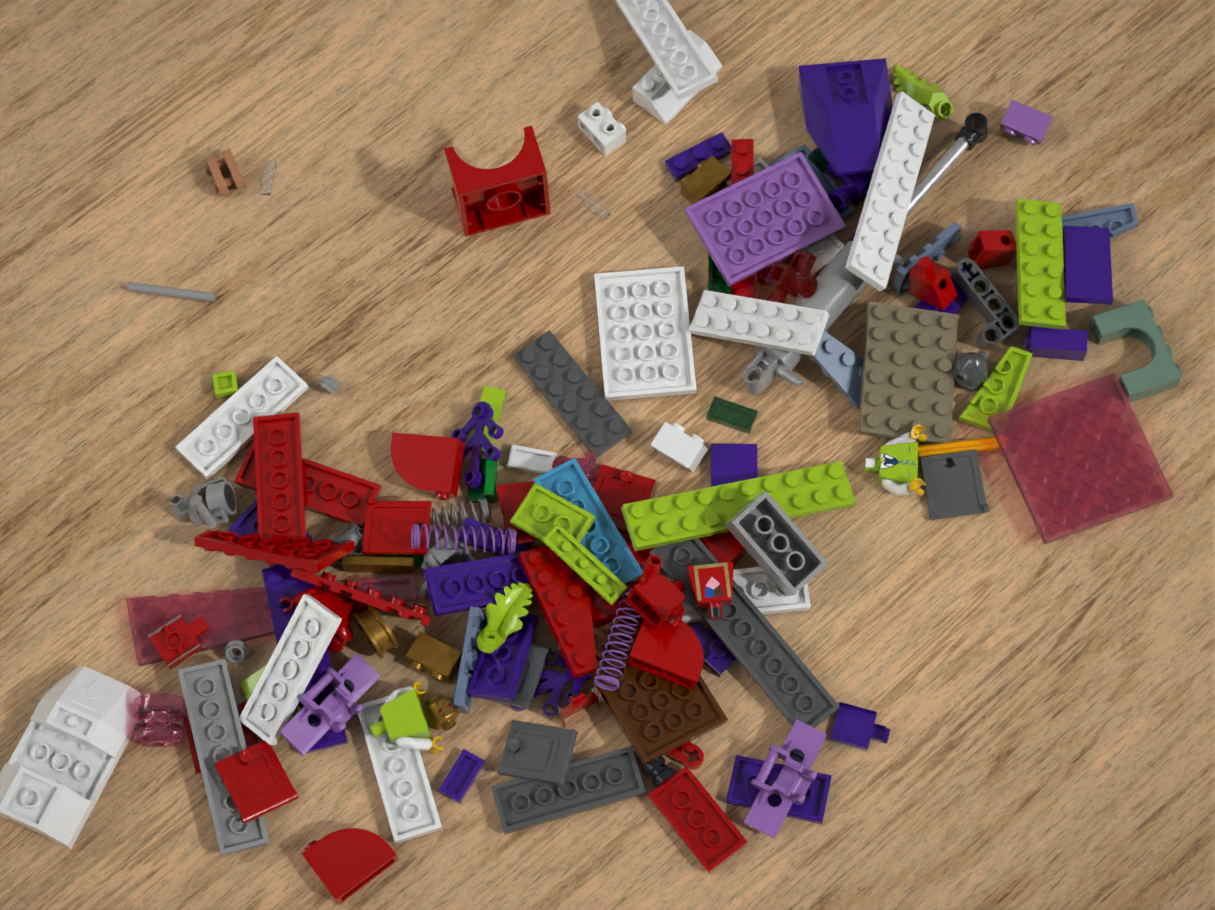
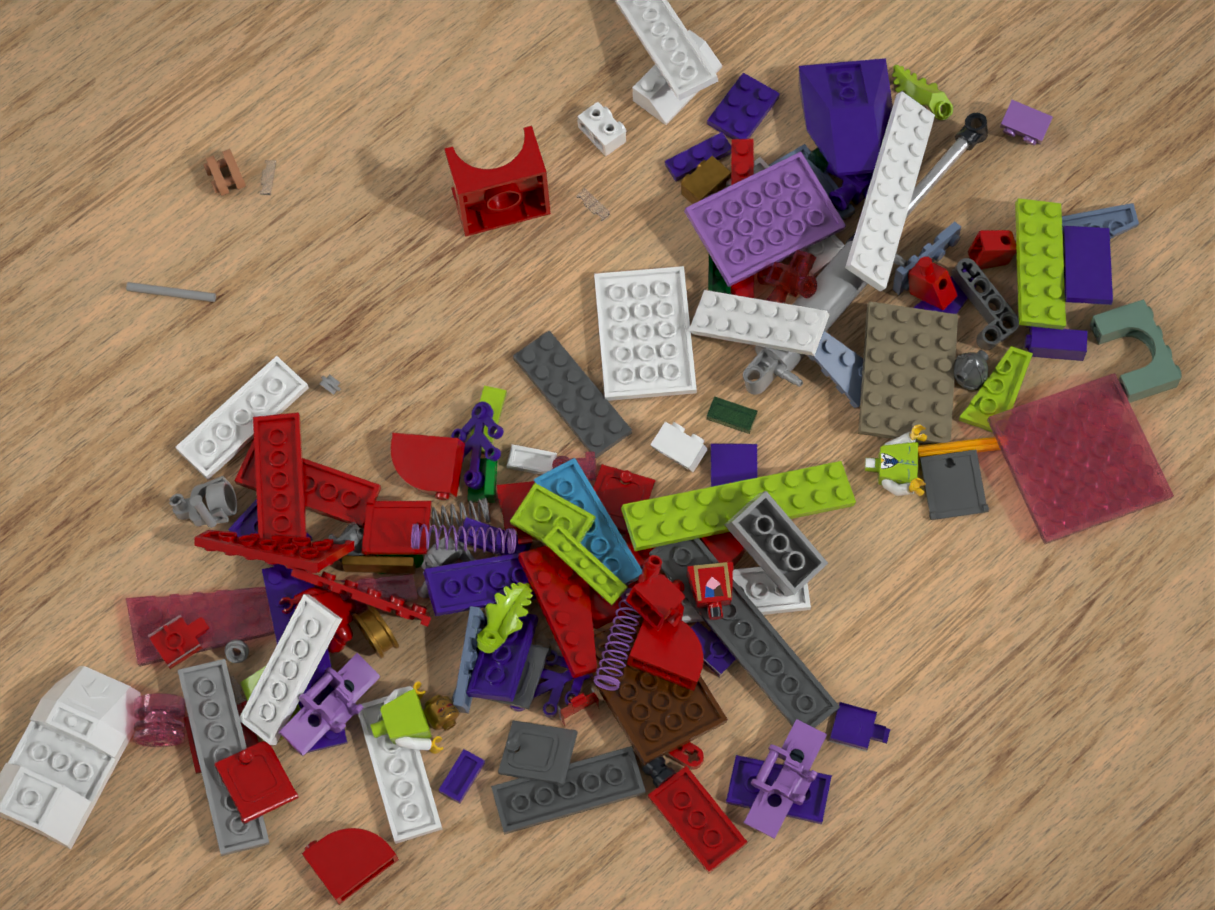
lime plate [212,370,239,398] -> none
pearl gold brick [406,631,462,684] -> none
none -> dark purple plate [707,73,780,139]

